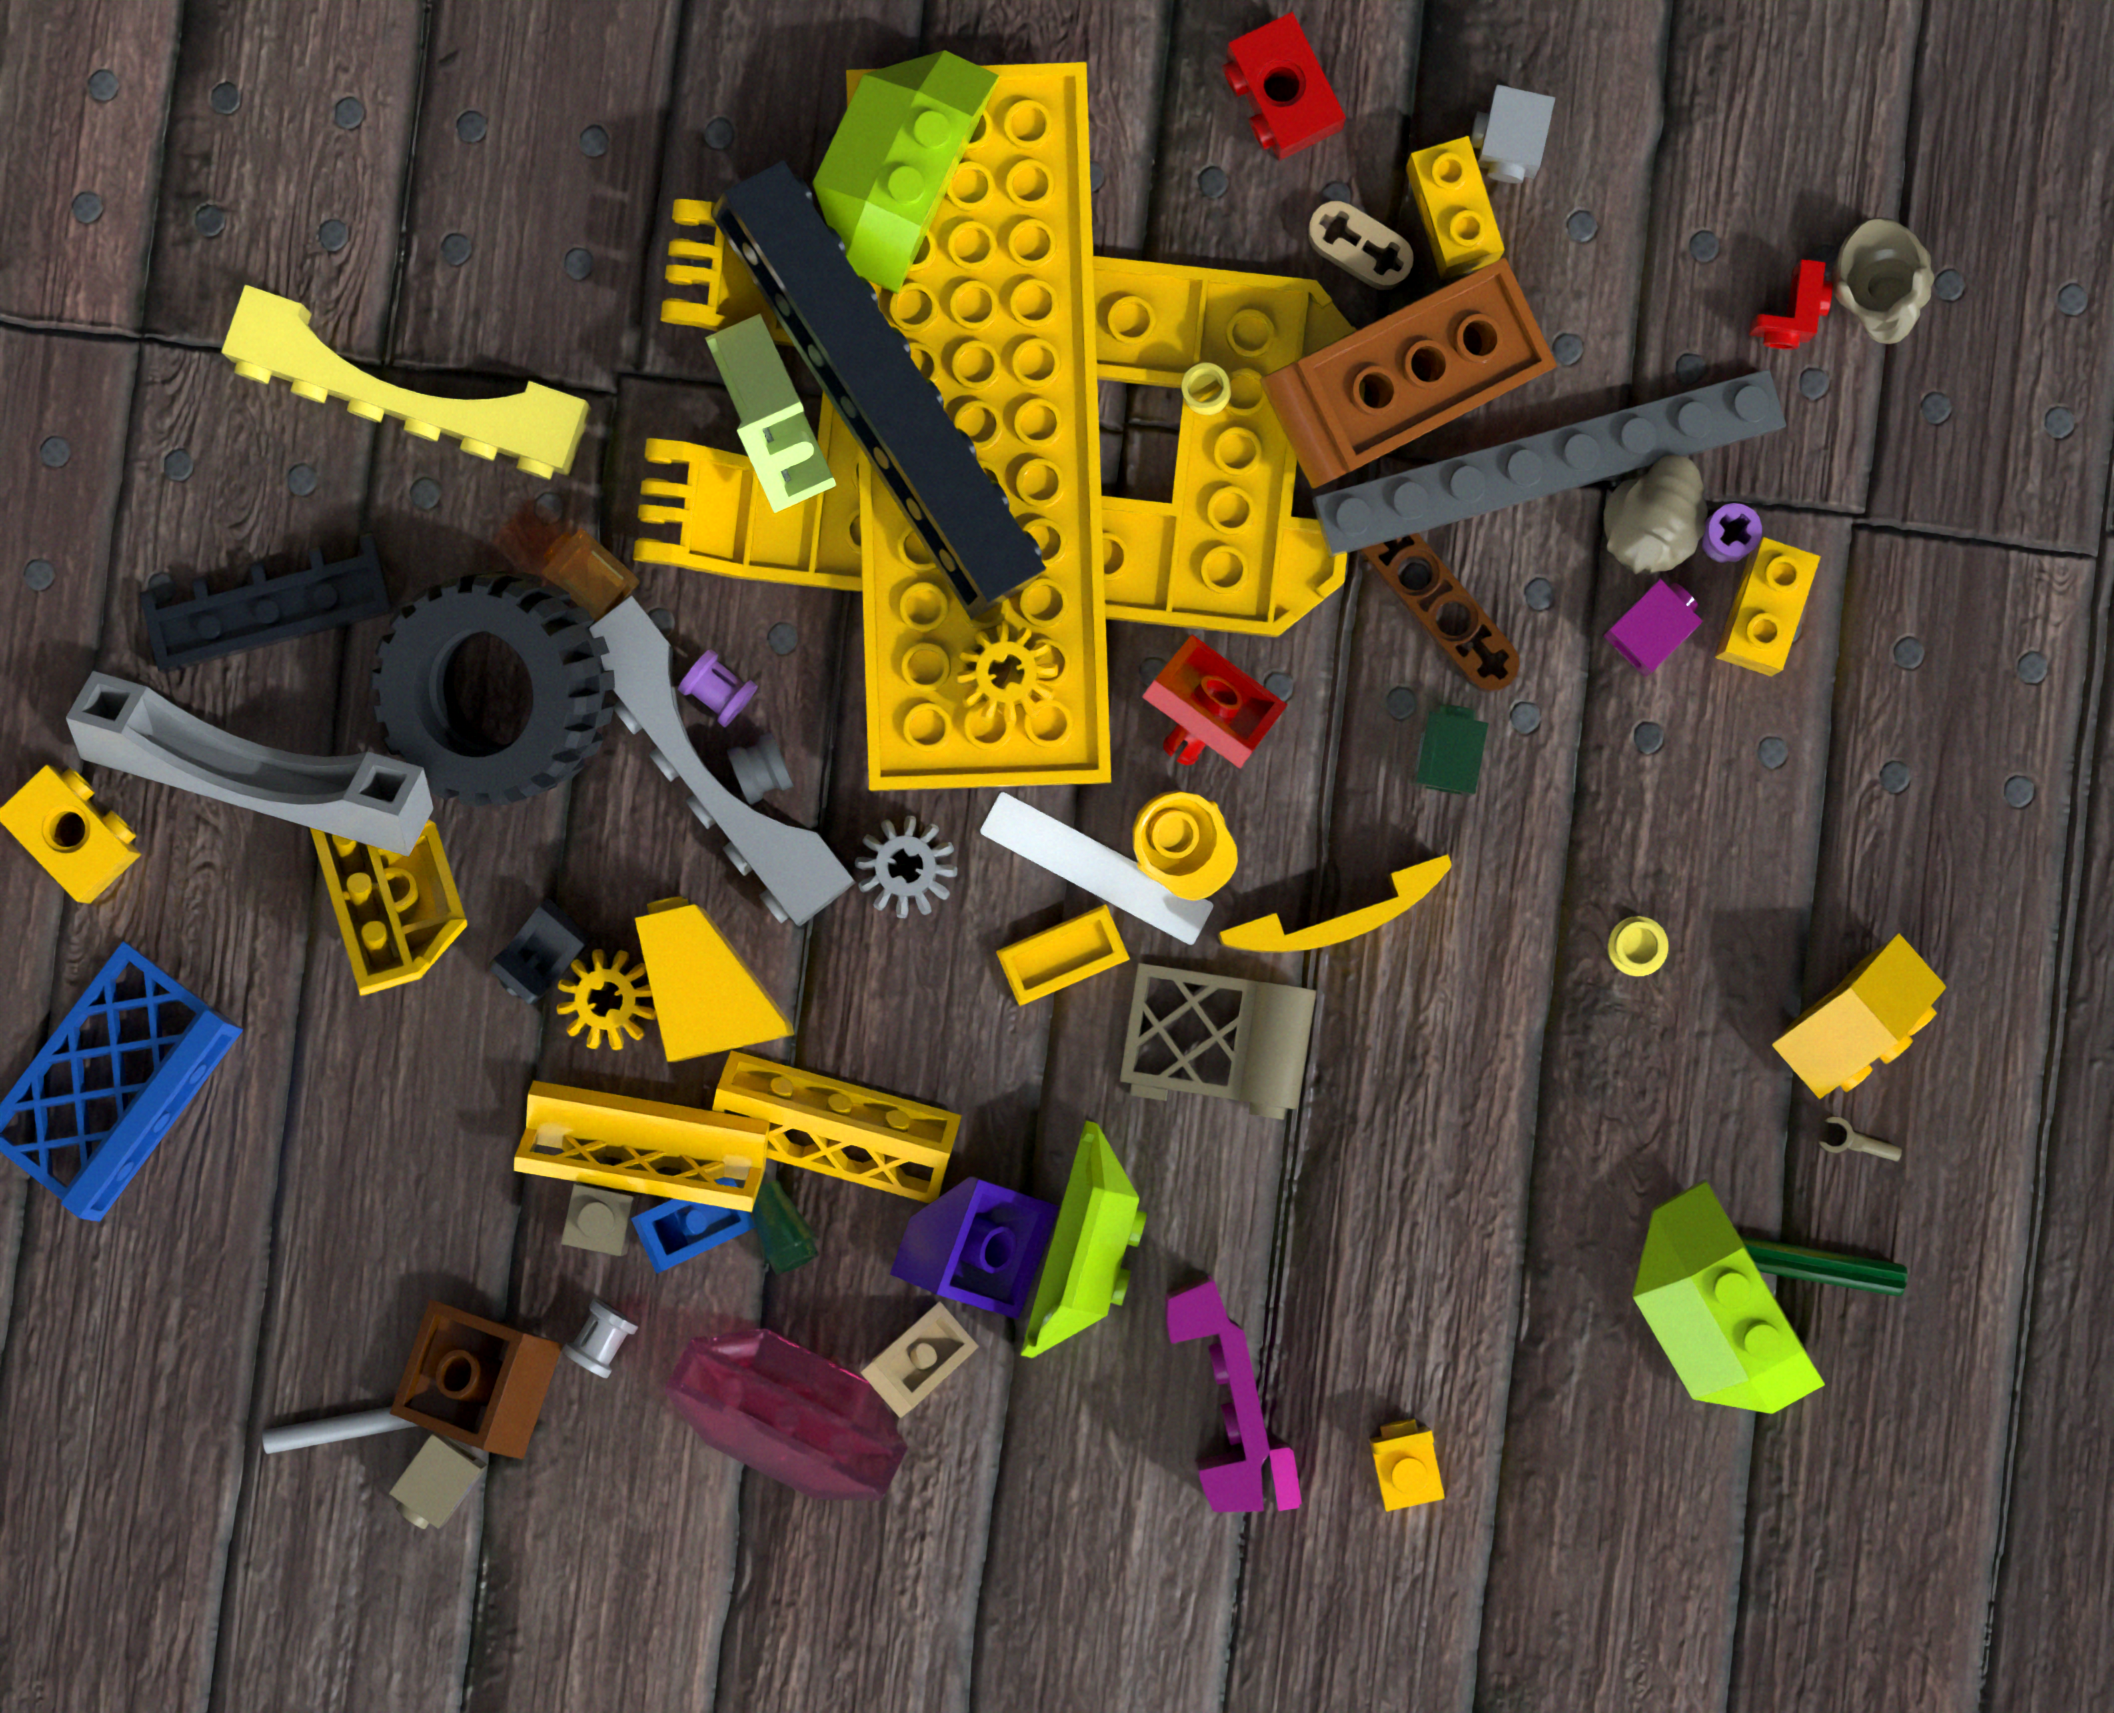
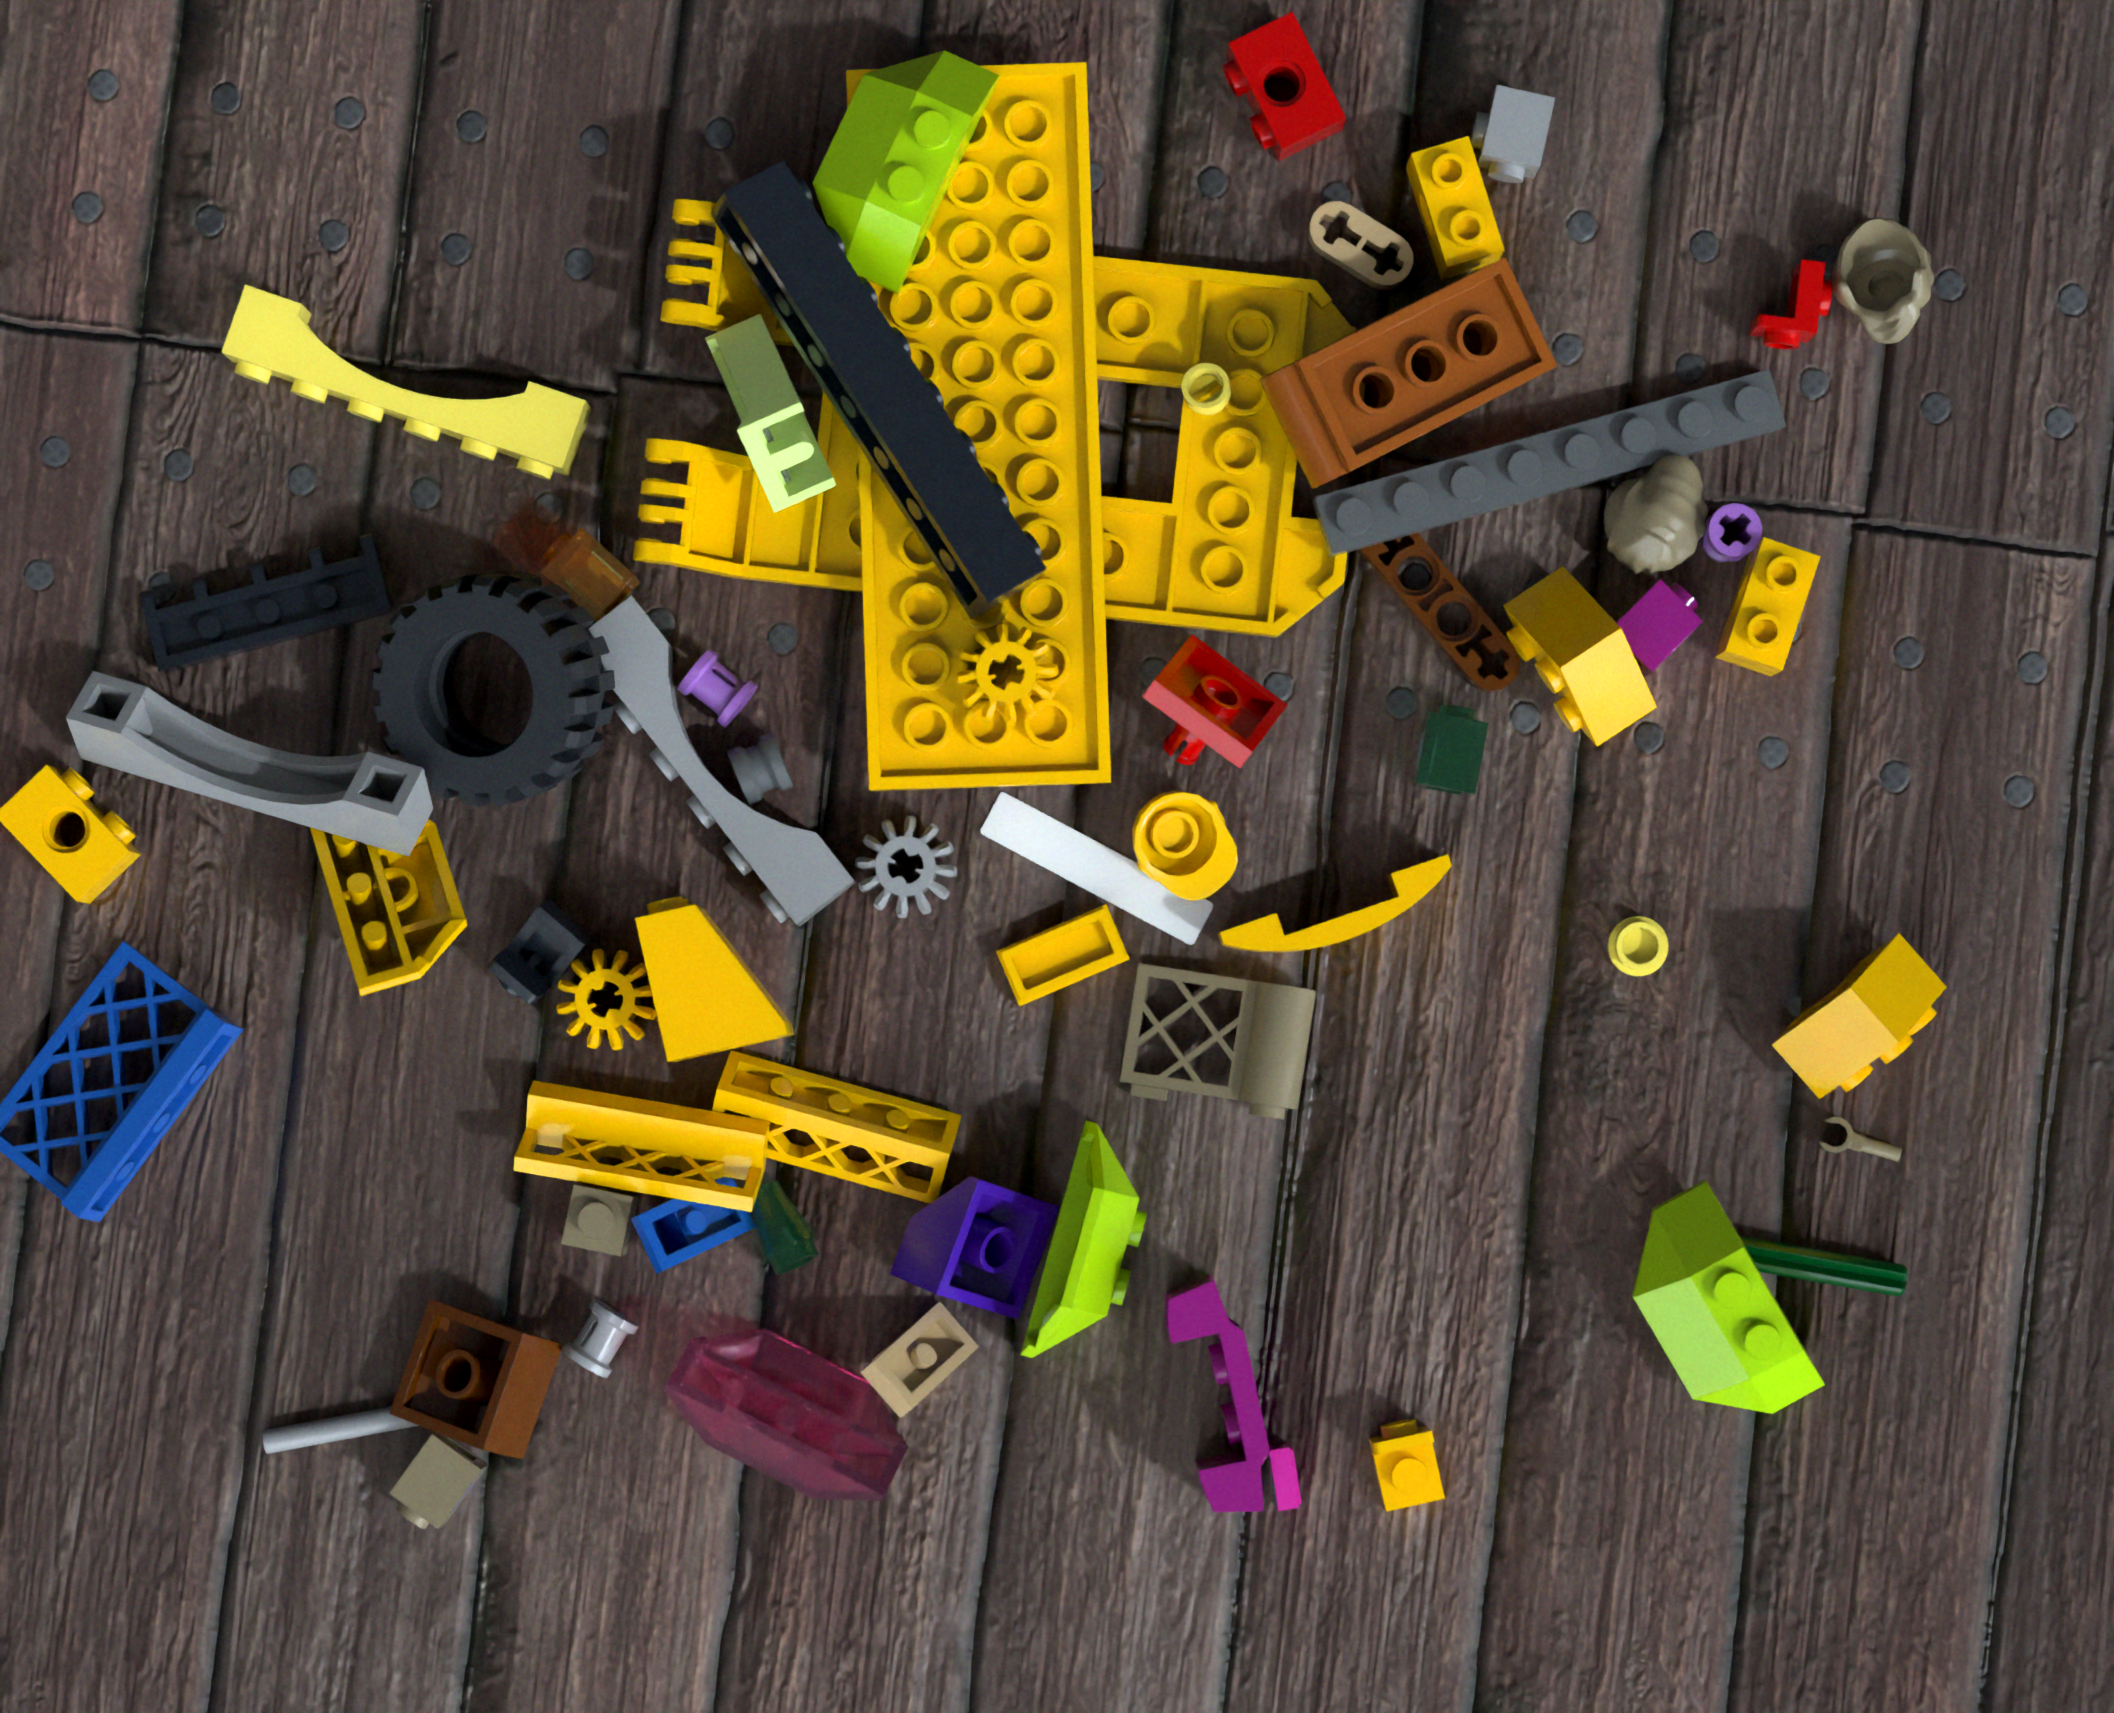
none -> yellow brick [1503,566,1657,746]

